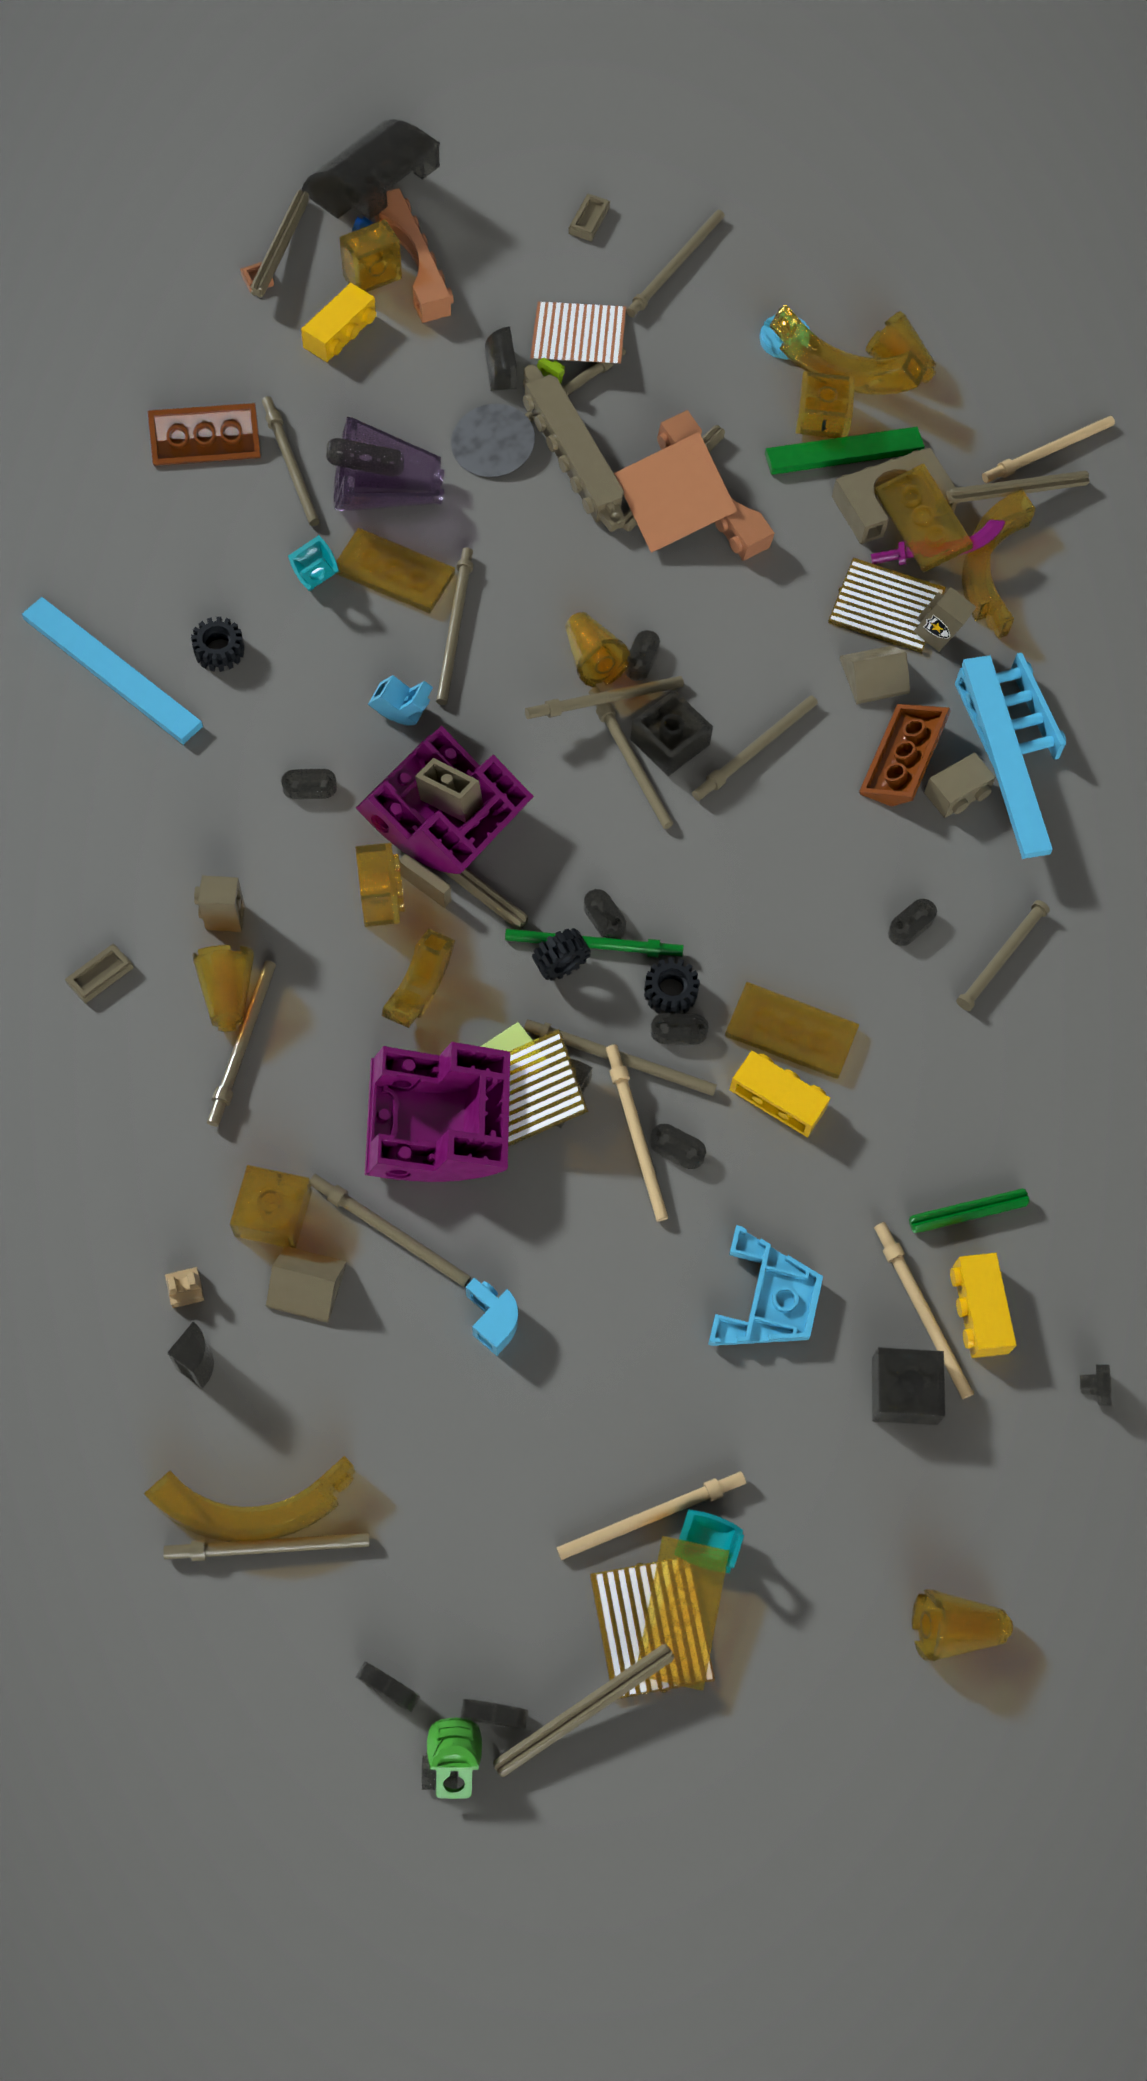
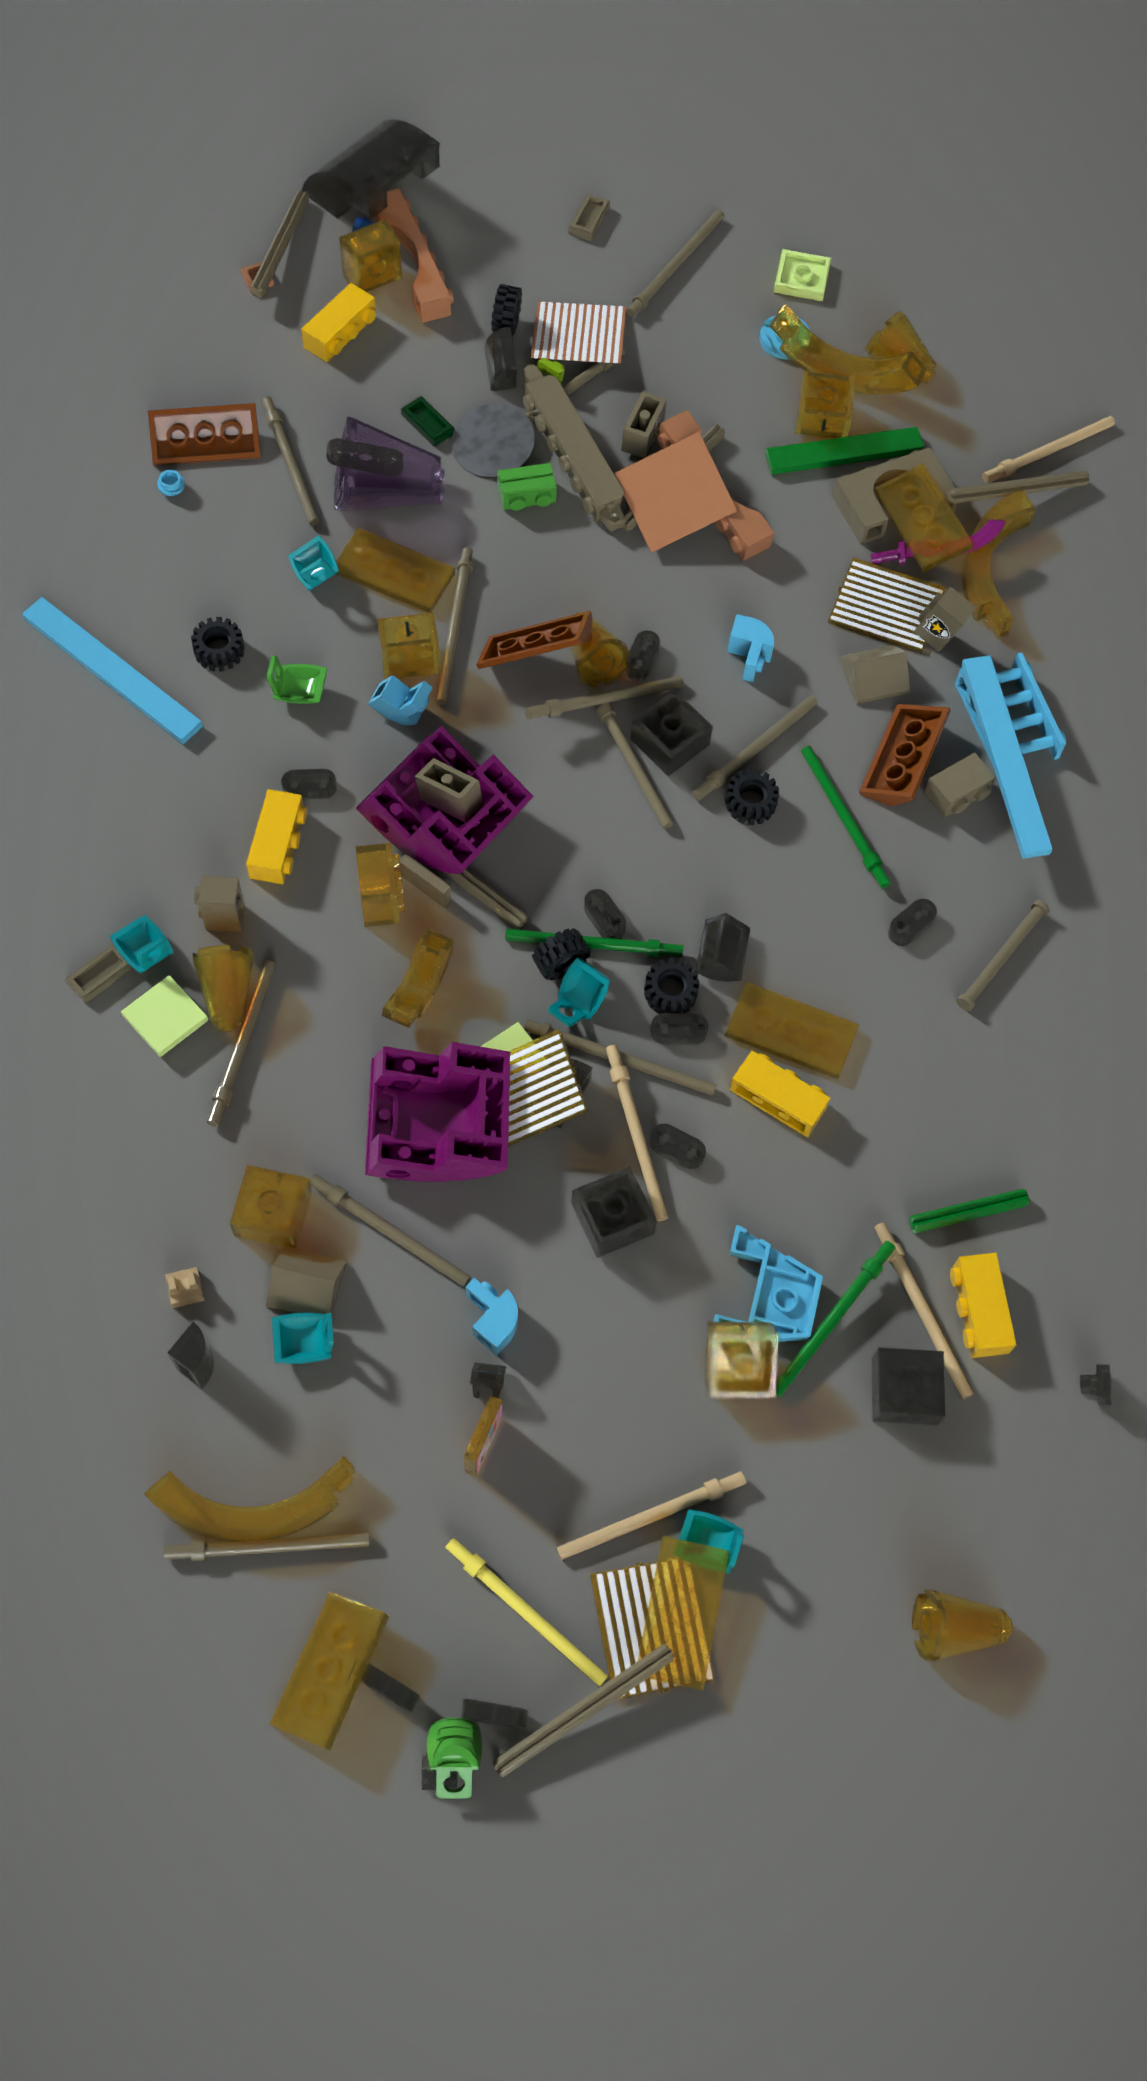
none -> teal piece [110,914,174,974]
none -> yellowish green tile [121,975,208,1057]
none -> medium azure plate [157,470,185,496]
none -> yellow brick [246,789,307,885]
none -> bright green piece [267,655,328,704]
none -> clear yellow tile [269,1592,390,1751]
none -> teal piece [272,1313,334,1364]
none -> clear yellow brick [377,612,440,680]
none -> dark green tile [401,396,455,447]
none -> light yellow bar [445,1538,608,1687]
none -> clear yellow tile [464,1396,502,1477]
none -> clear smoke tile [470,1362,507,1400]
none -> dark orange slope [476,610,592,669]
none -> black tyre [491,284,522,336]
none -> bright green brick [497,463,557,511]
none -> teal piece [548,957,611,1027]
none -> clear smoke brick [571,1167,657,1258]
none -> dark tan brick [621,391,667,458]
none -> clear smoke brick [696,913,750,982]
none -> clear yellow brick [705,1322,779,1398]
none -> black tyre [725,769,779,825]
none -> medium azure brick [727,614,774,682]
none -> green bar [770,1240,896,1397]
none -> yellowish green tile [773,249,831,301]
none -> green bar [801,746,891,889]

